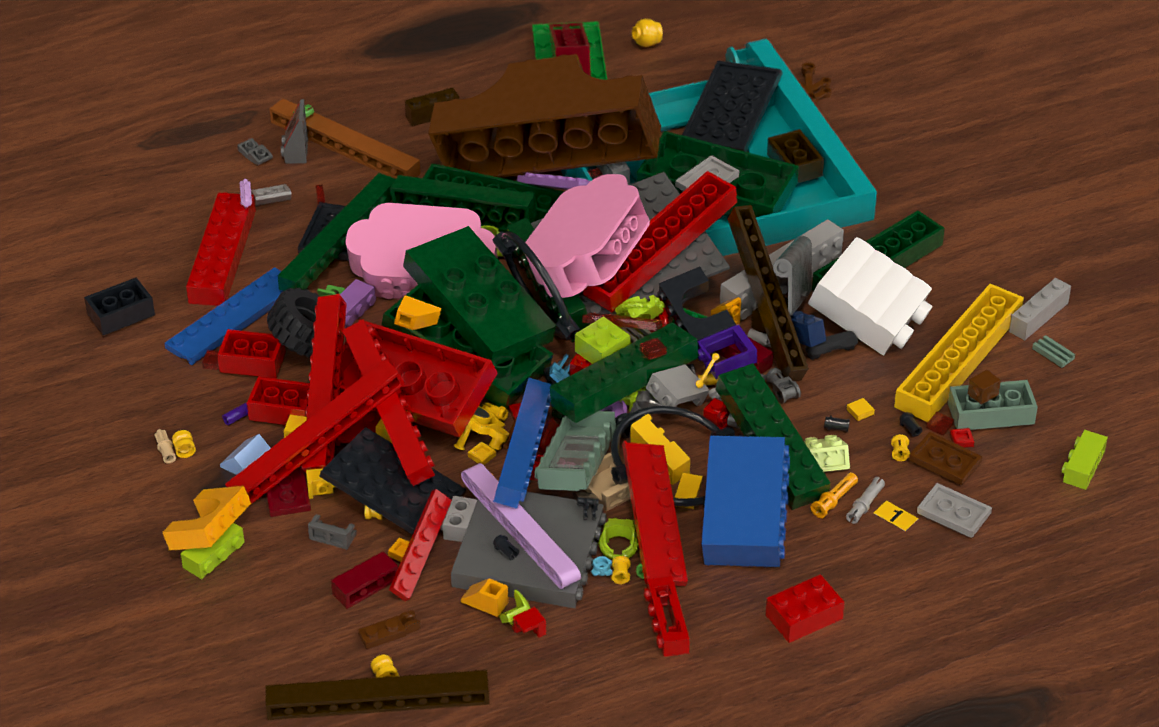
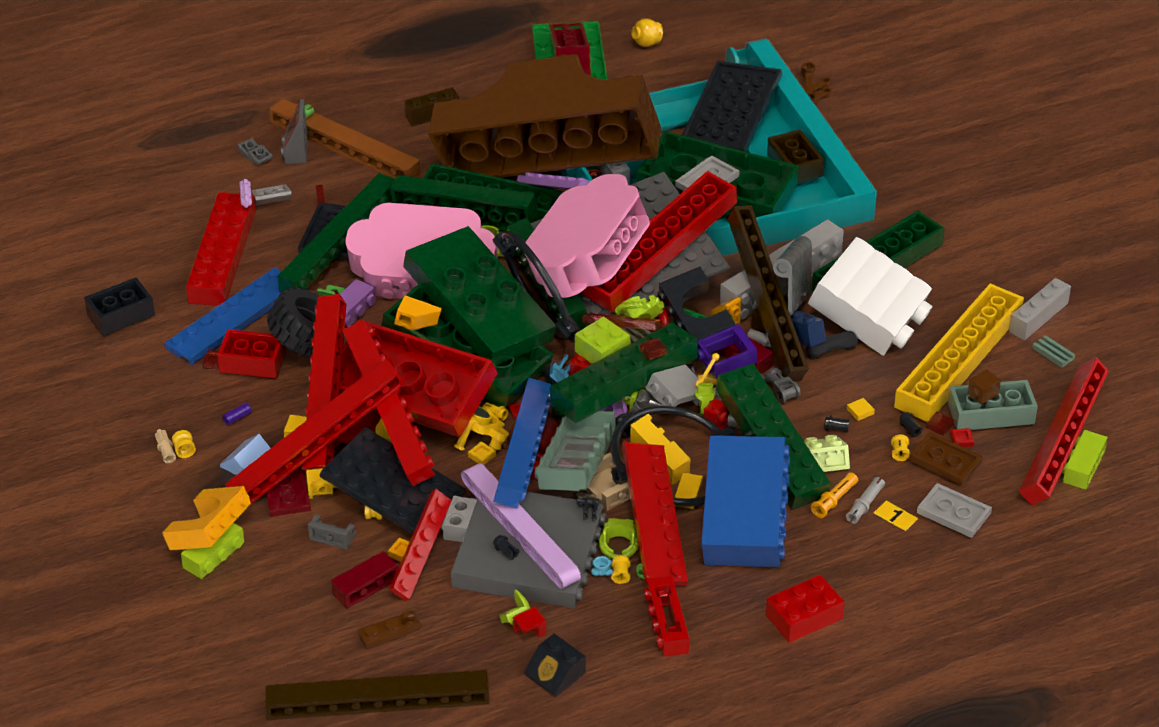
red brick [247,376,310,425] -> none
yellow wheel [371,655,399,678] -> none
light orange slope [461,578,508,617] -> none
none -> black slope [524,633,586,698]
none -> lime piece [695,383,716,414]
none -> red brick [1019,357,1109,505]

